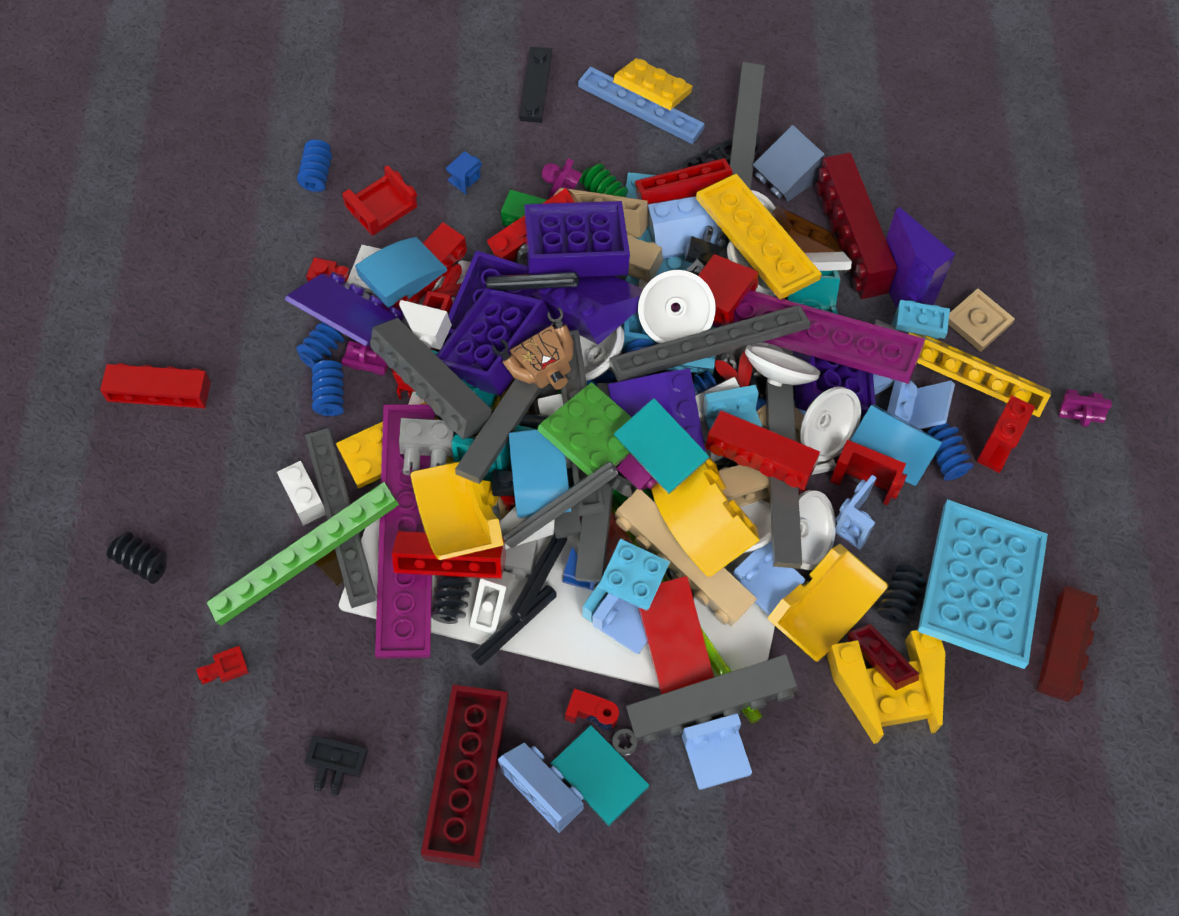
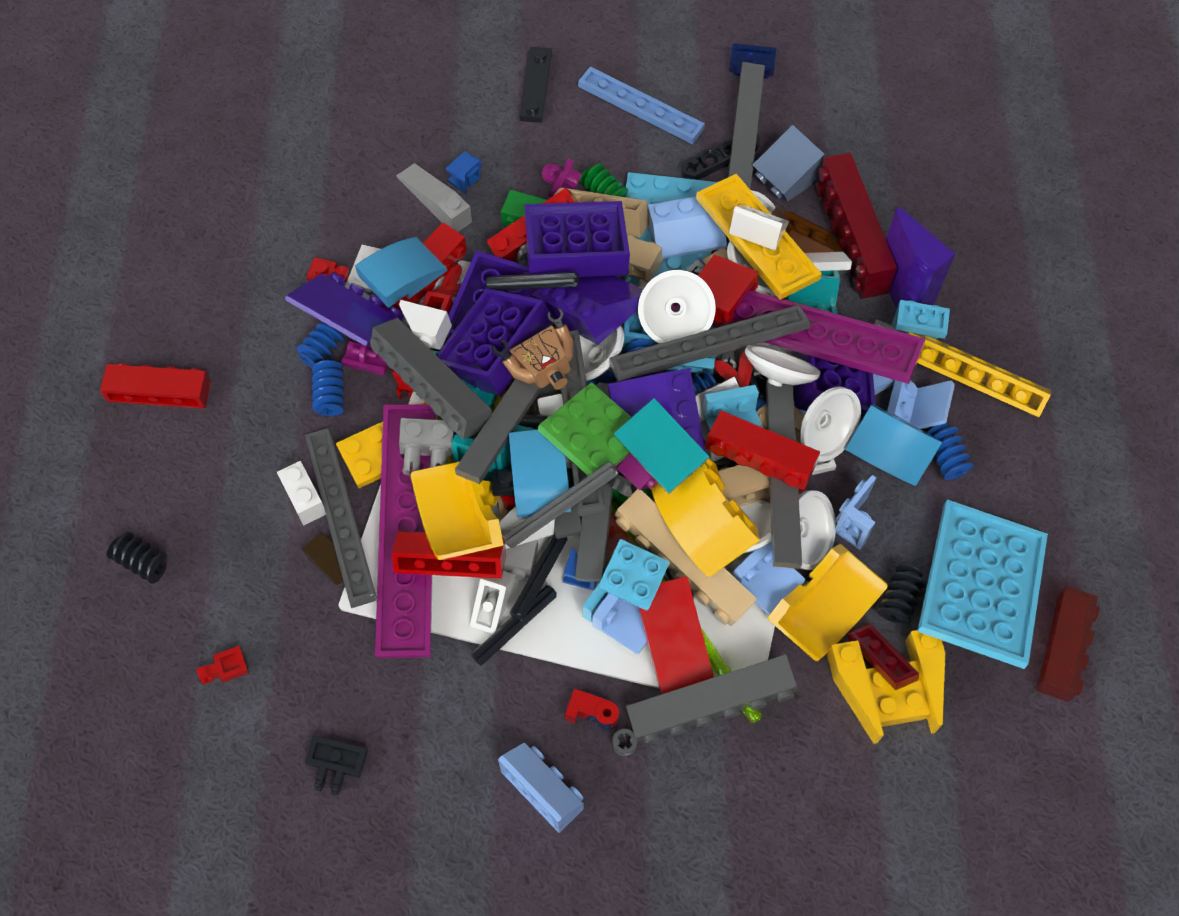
bright green plate [207,482,399,626] -> none
blue piece [297,139,332,192] -> none
red panel [342,165,417,236] -> none
dark red brick [421,685,509,869] -> none
black piece [431,575,472,624] -> none
teal tile [550,725,650,826] -> none
yellow plate [613,58,693,111] -> none
red brick [635,158,733,205] -> none
light blue bracket [682,714,752,790] -> none
black hinge [684,226,728,264] -> none
red panel [830,440,907,506] -> none
tan plate [948,289,1015,352] -> none
red panel [976,395,1035,473] -> none
magenta hips [1058,389,1112,427] -> none
none -> light grey slope [396,163,472,232]
none -> clear blue bracket [729,43,777,79]
none -> white slope [729,204,789,250]

